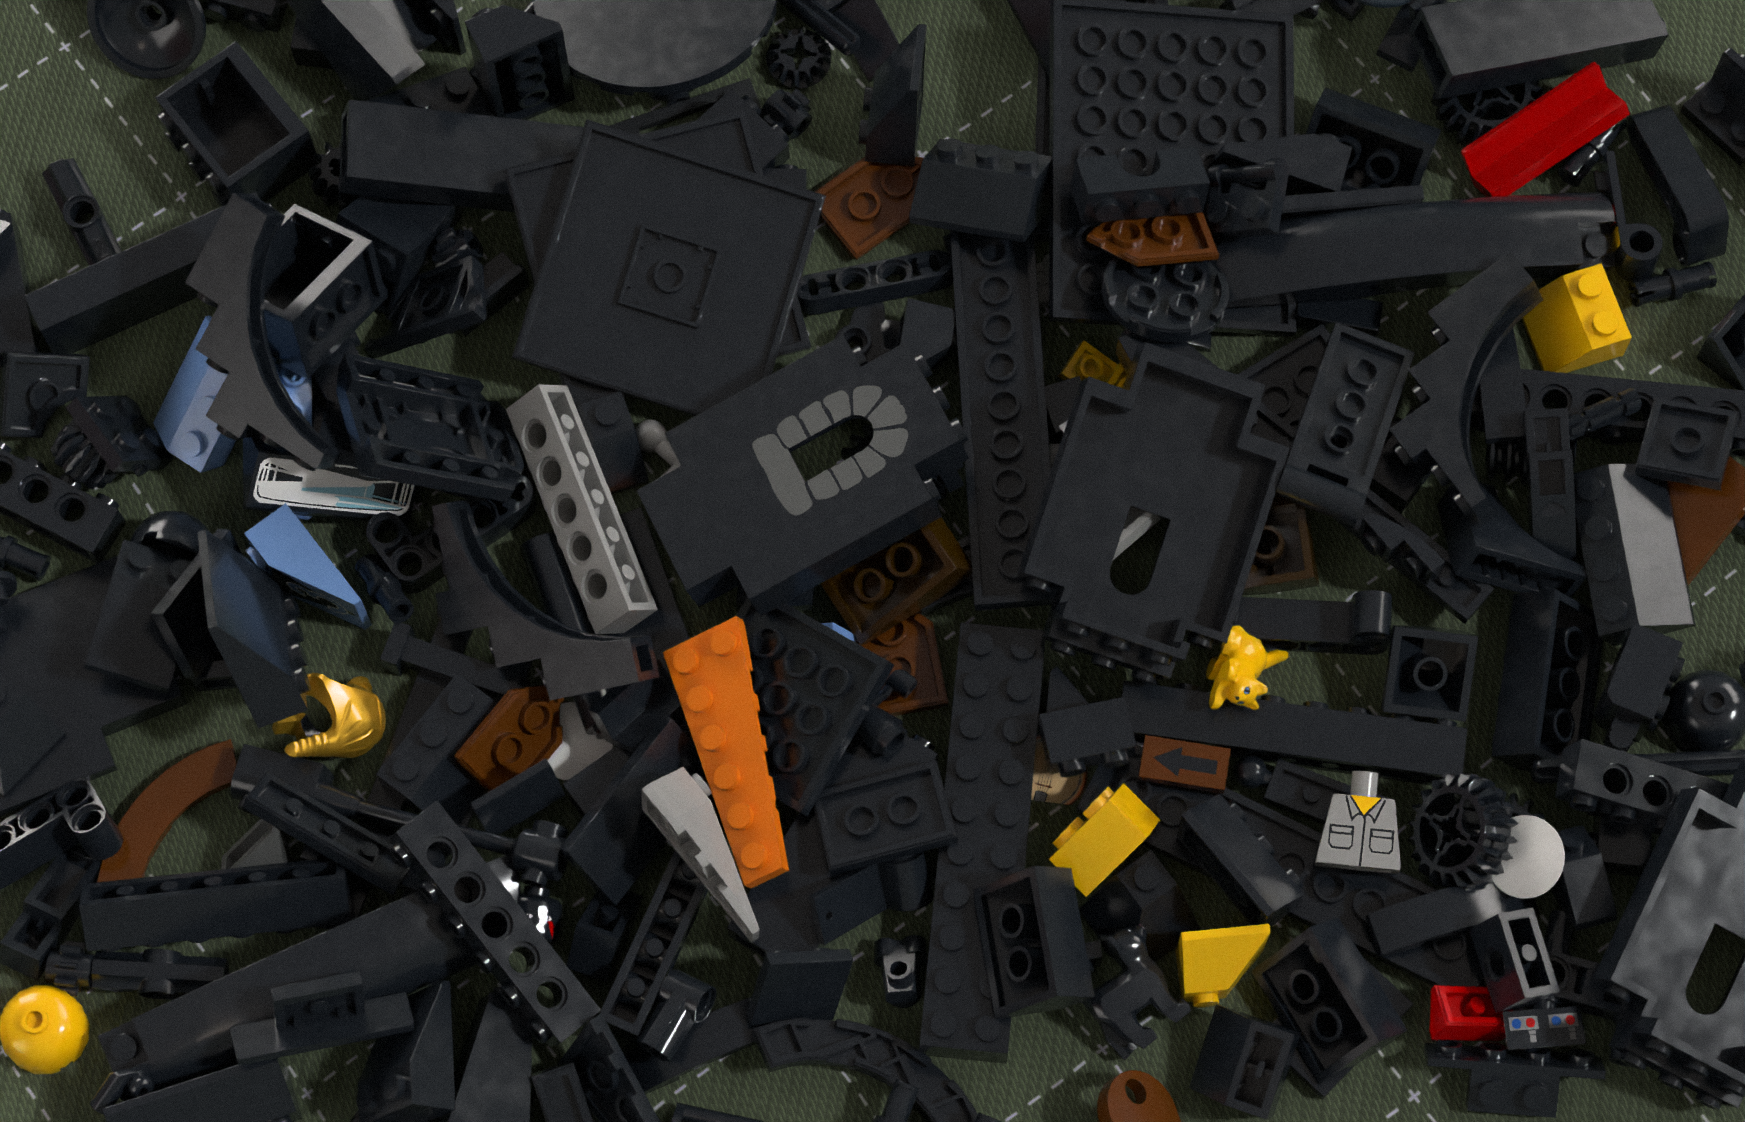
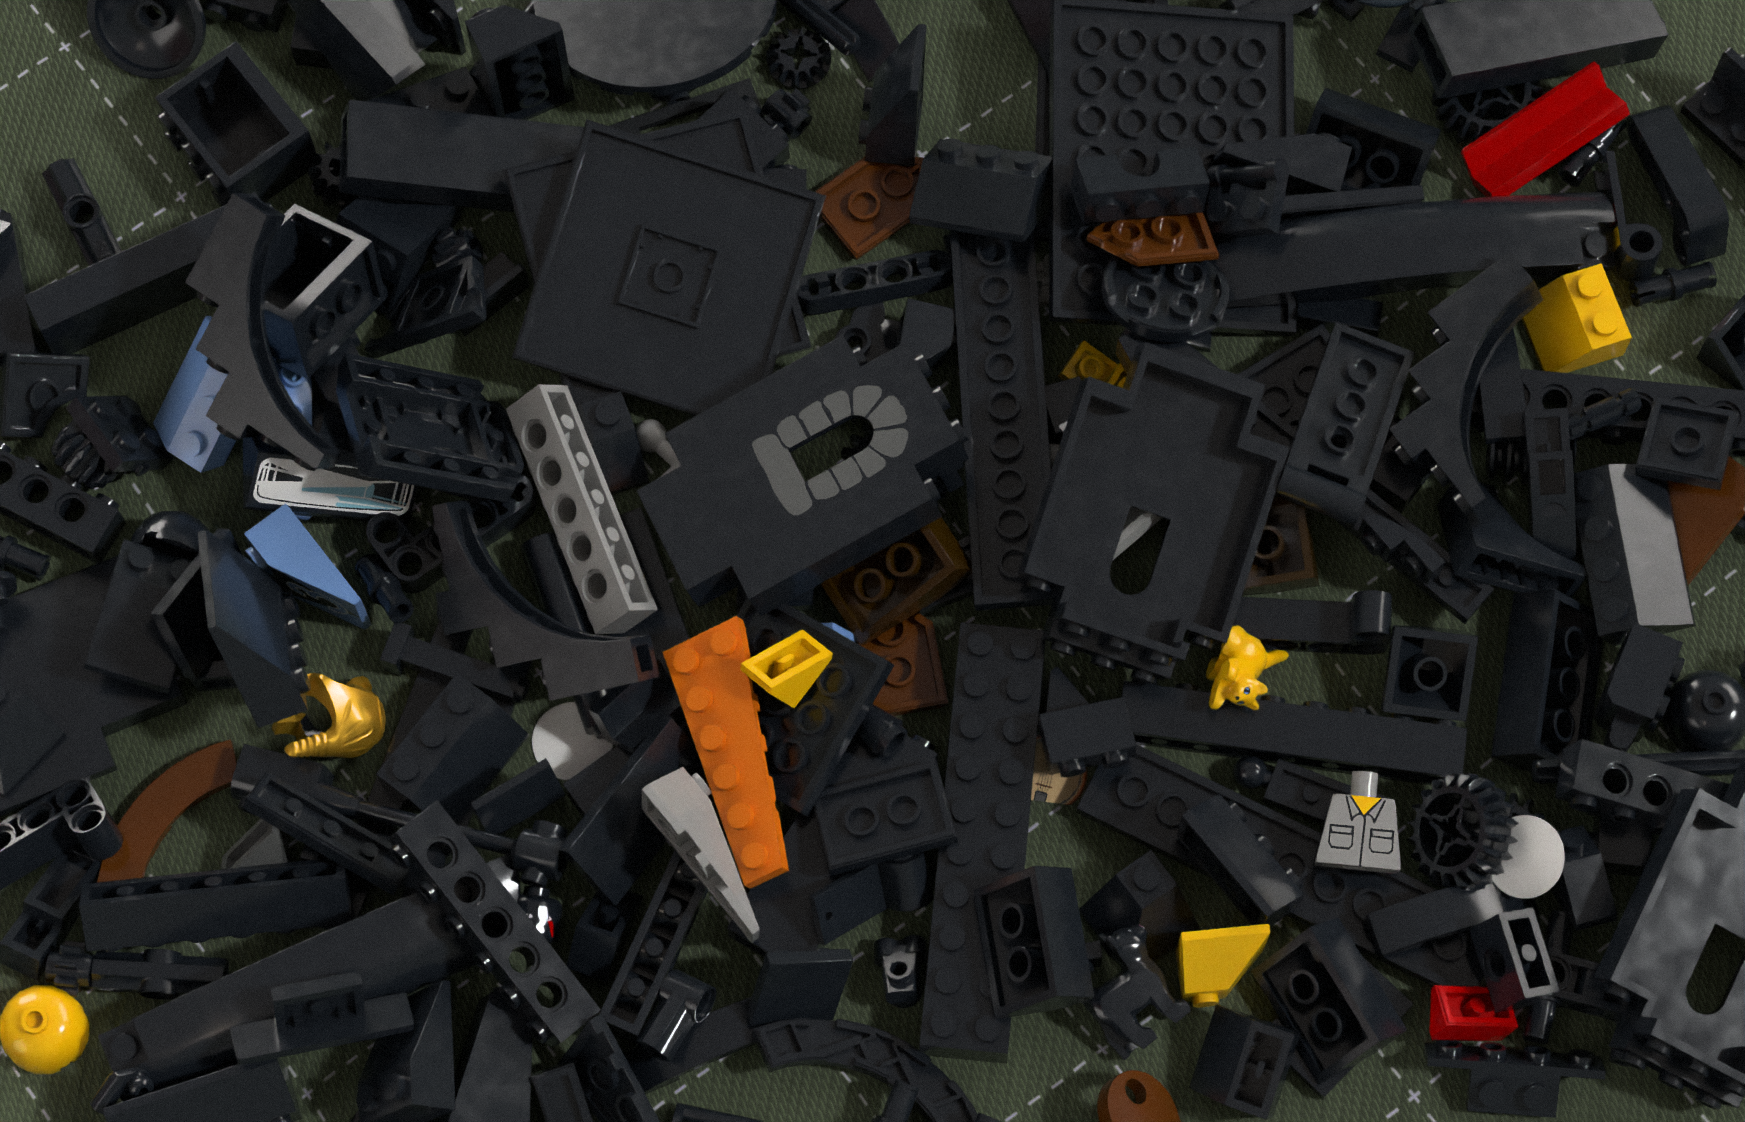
reddish brown tile [454,685,564,792] -> none
black hand [873,669,917,706] -> none
yellow brick [1049,783,1160,897] -> none
reddish brown tile [1138,735,1231,794] -> none
black sticker [1502,1006,1586,1050] -> none
none -> yellow slope [740,629,833,708]

